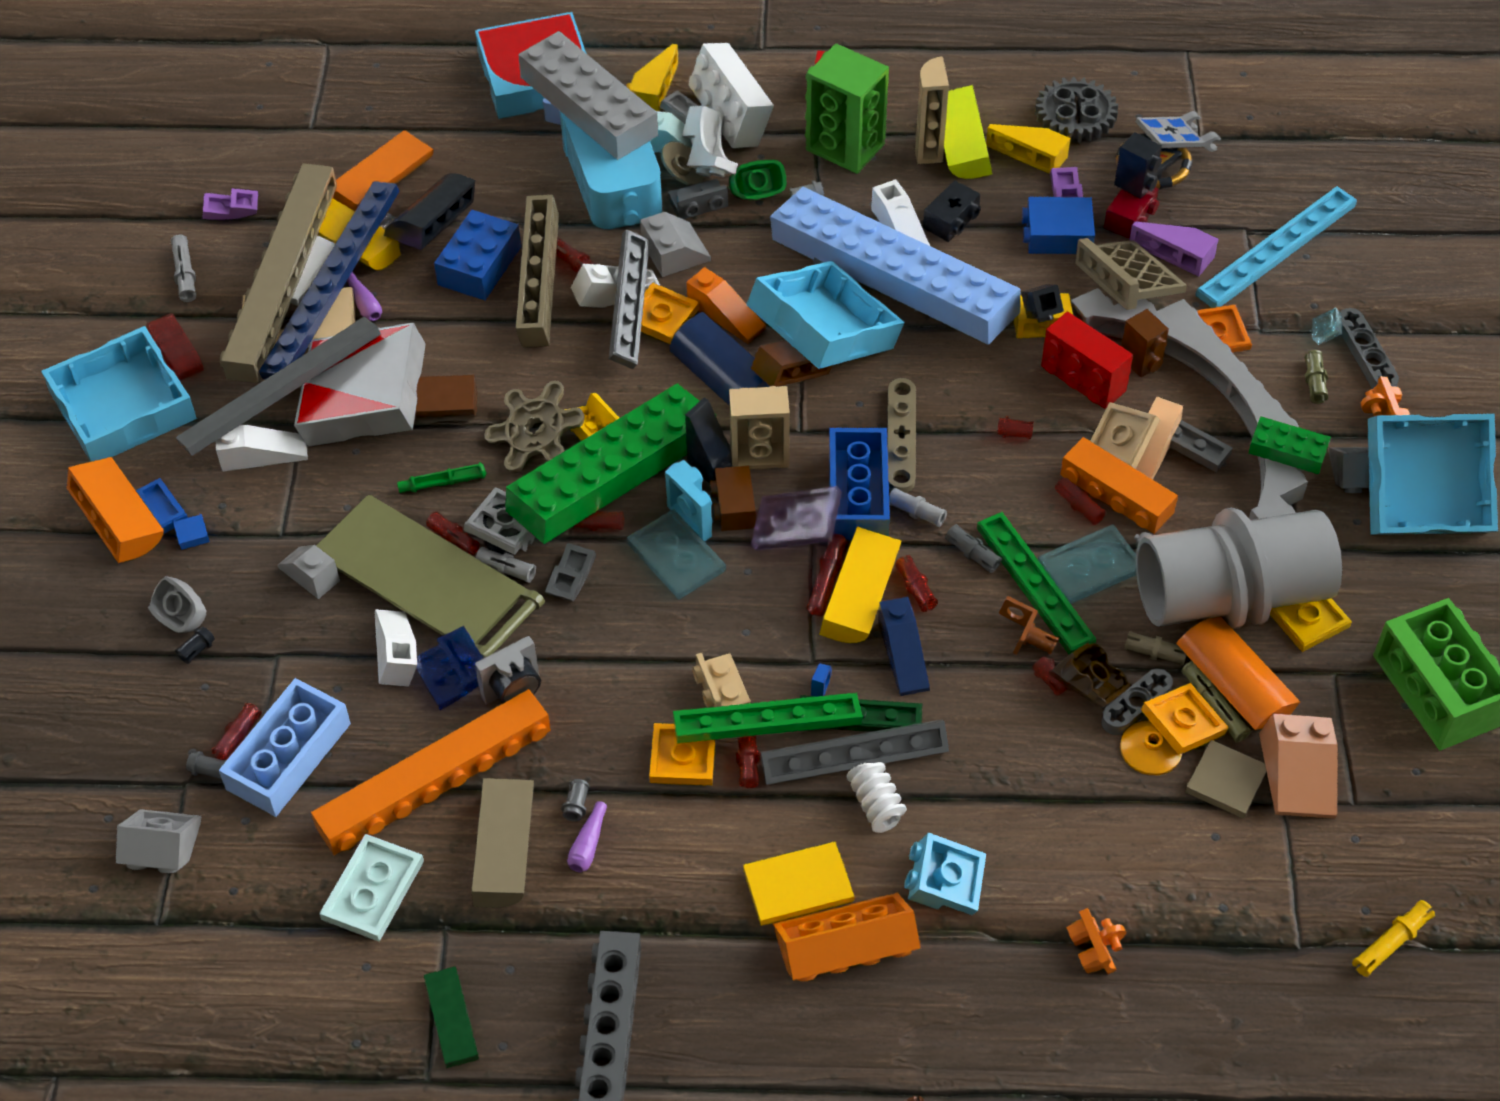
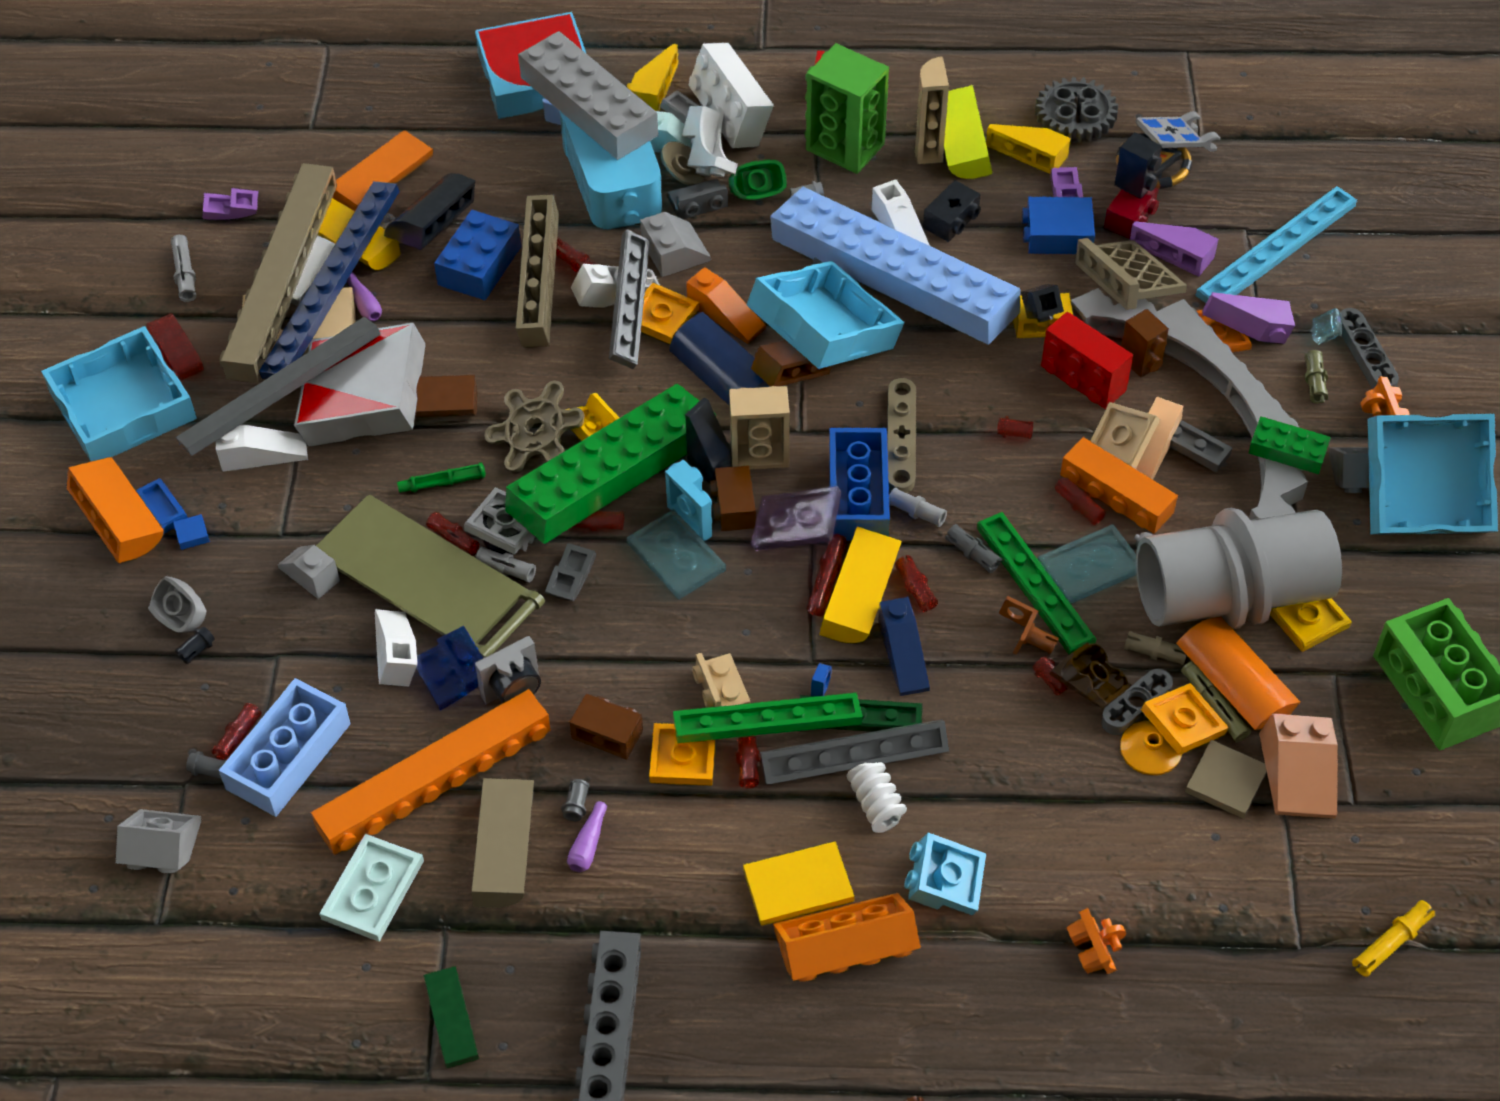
none -> reddish brown brick [569,693,643,760]
none -> medium lavender slope [1202,292,1295,344]

